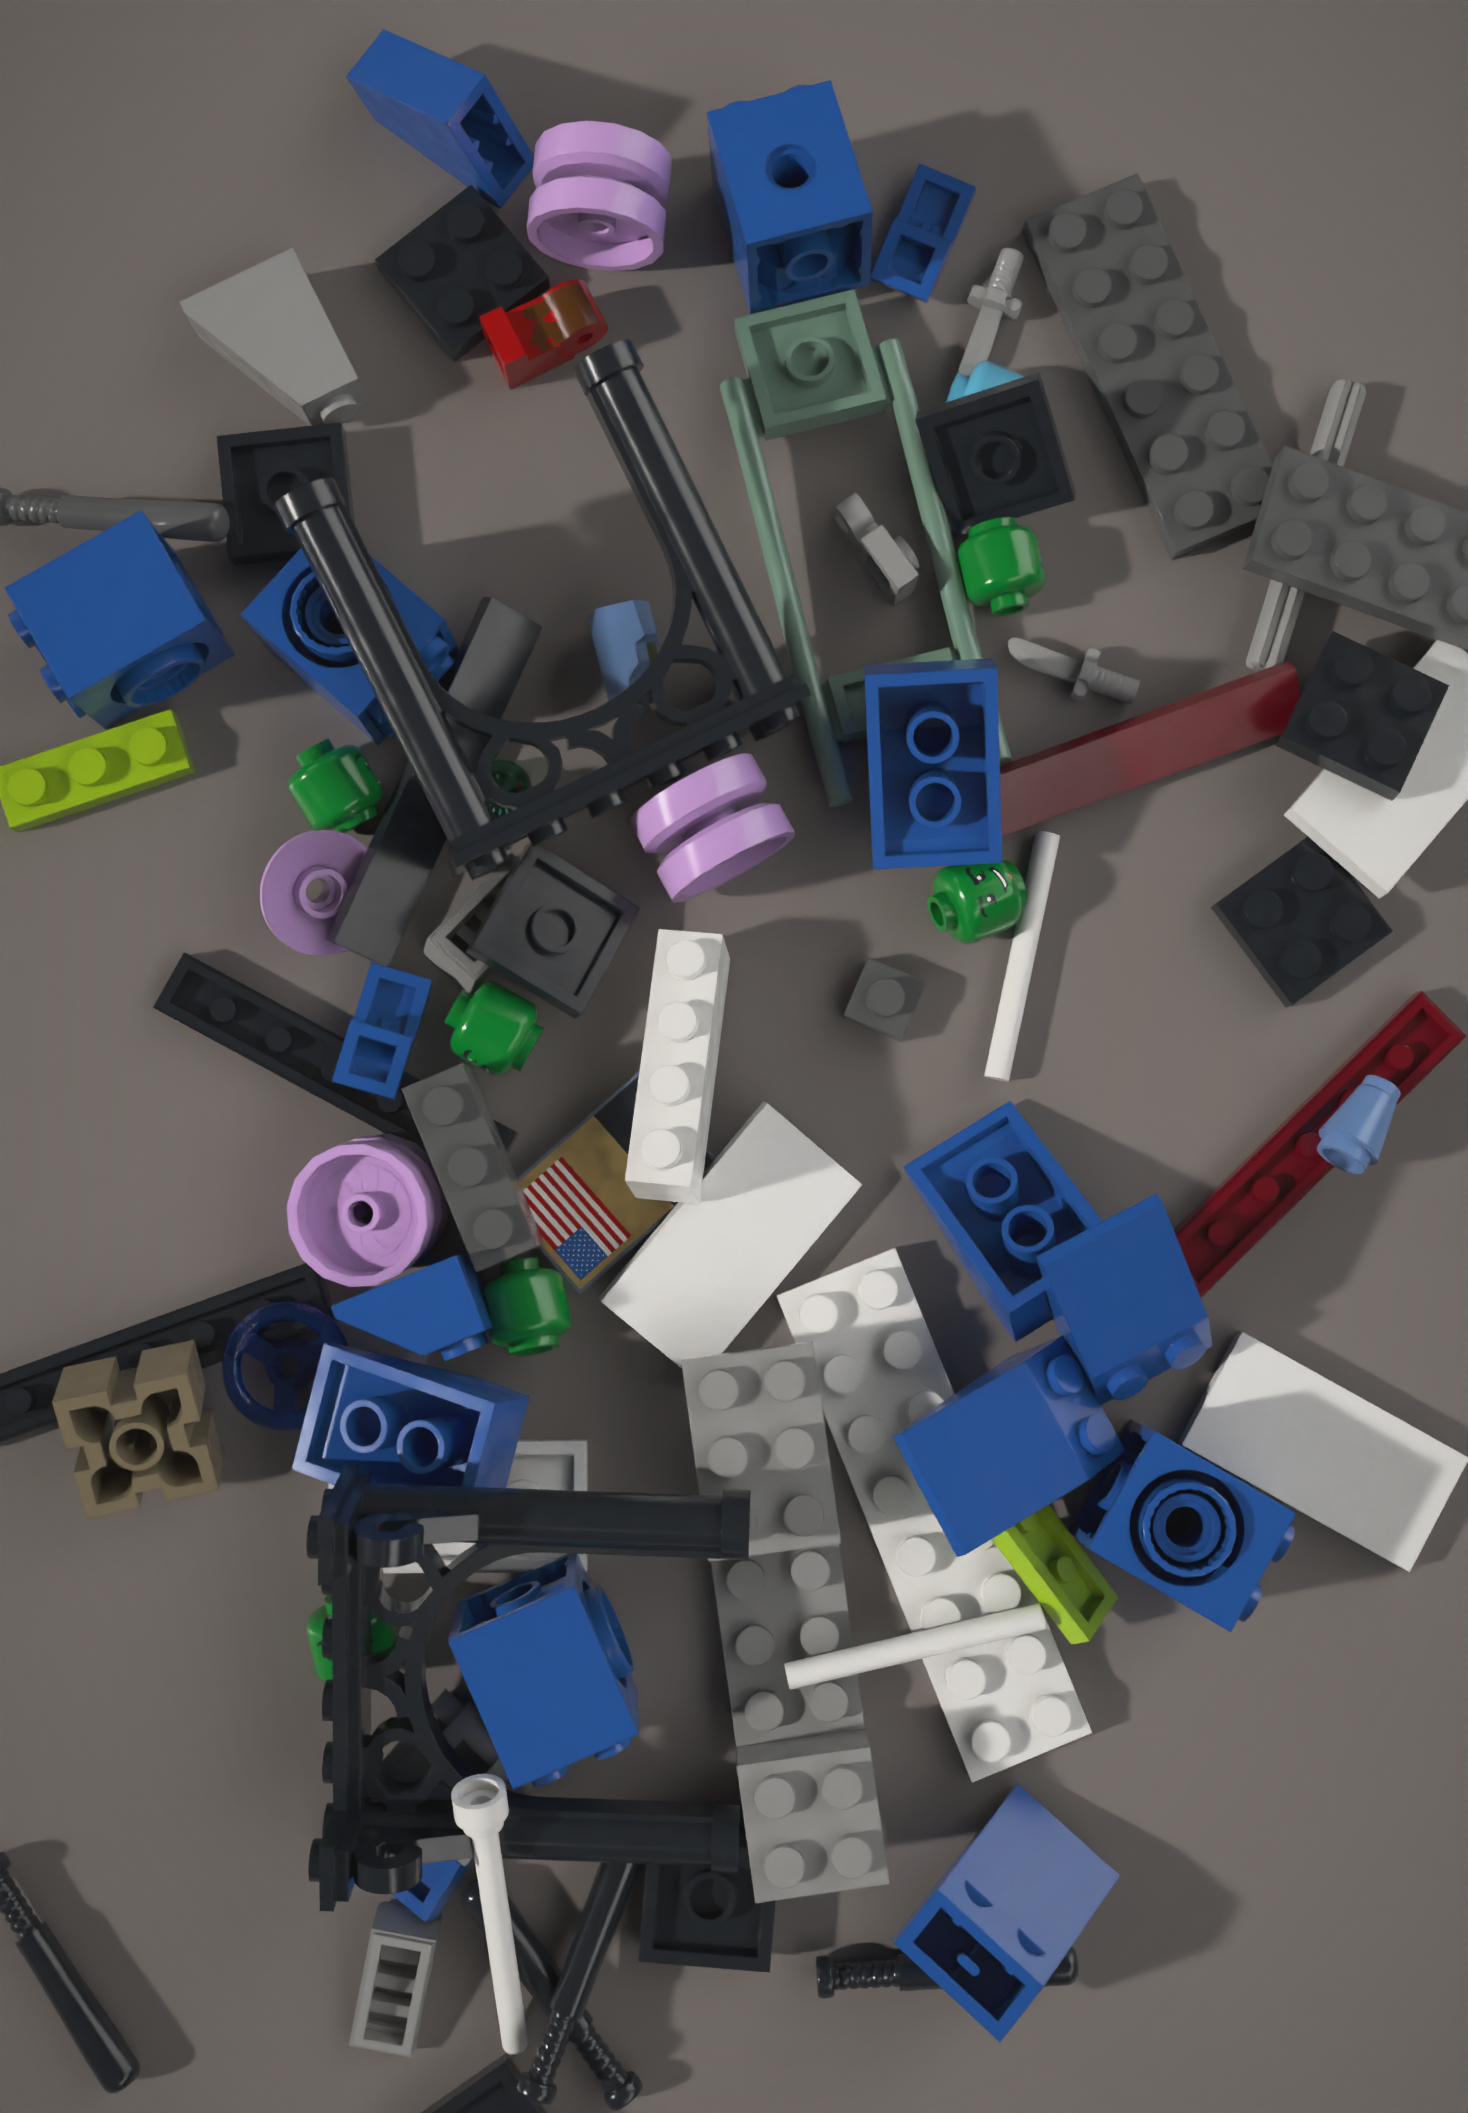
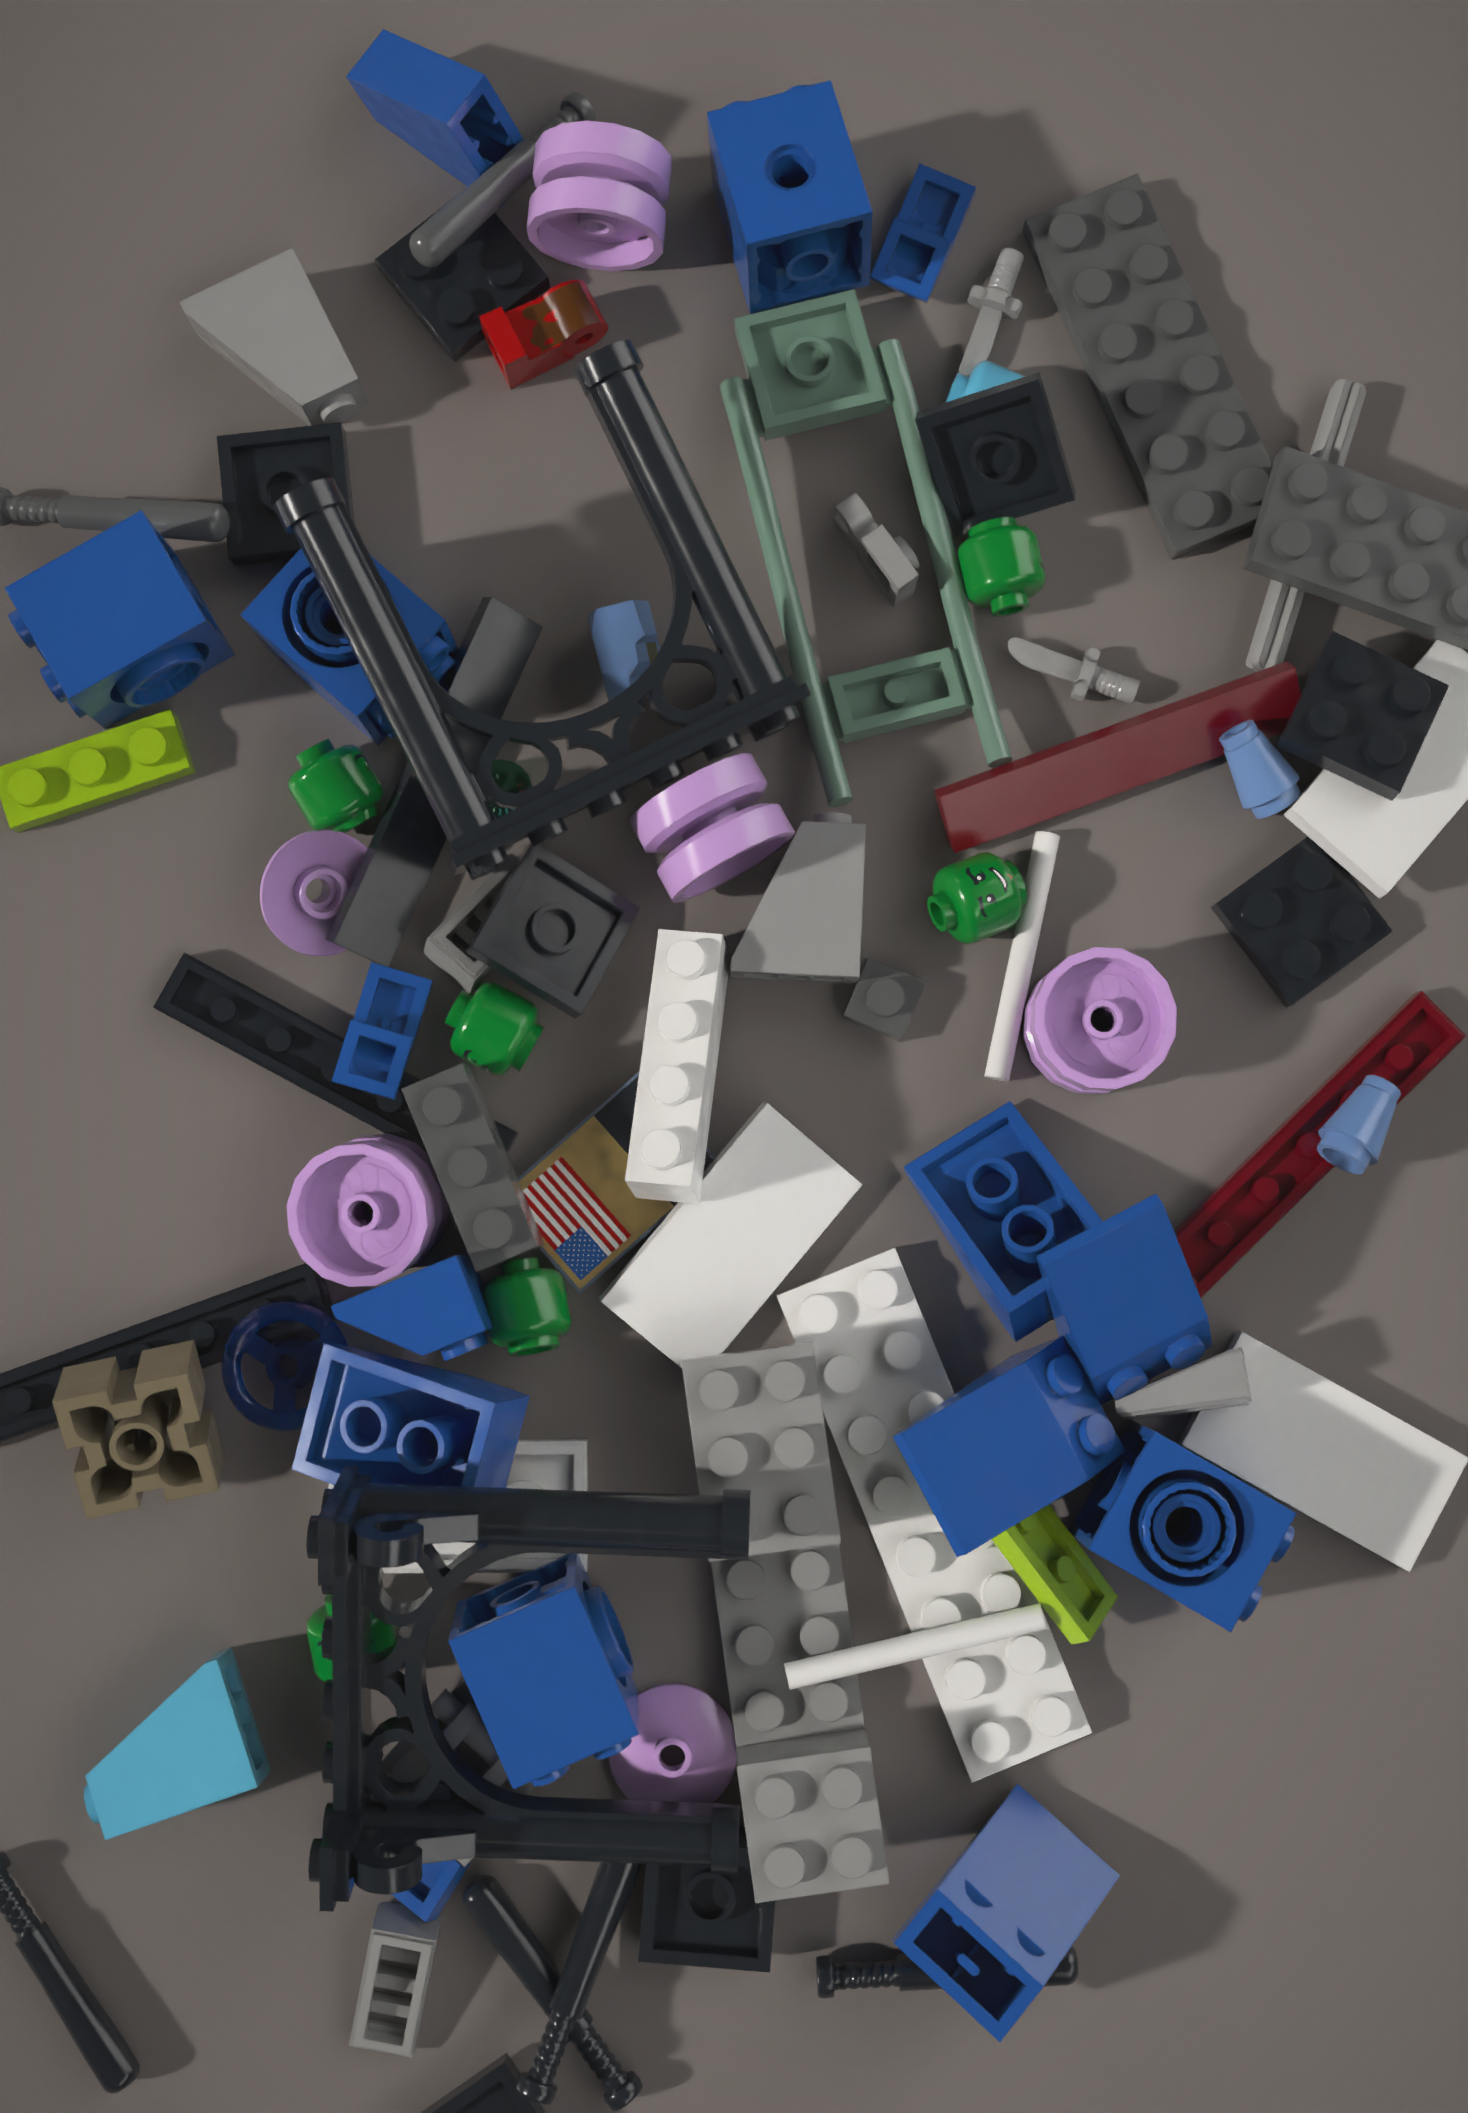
white piece [451,1774,528,2056] -> none
blue slope [864,658,1002,869] -> none
none -> medium azure slope [84,1647,271,1840]
none -> dark grey piece [409,92,596,268]
none -> lavender dish [609,1683,736,1803]
none -> light grey slope [731,812,866,984]
none -> lavender wheel [1022,947,1177,1095]
none -> light grey slope [1115,1347,1252,1421]
none -> medium blue cone [1219,720,1301,819]

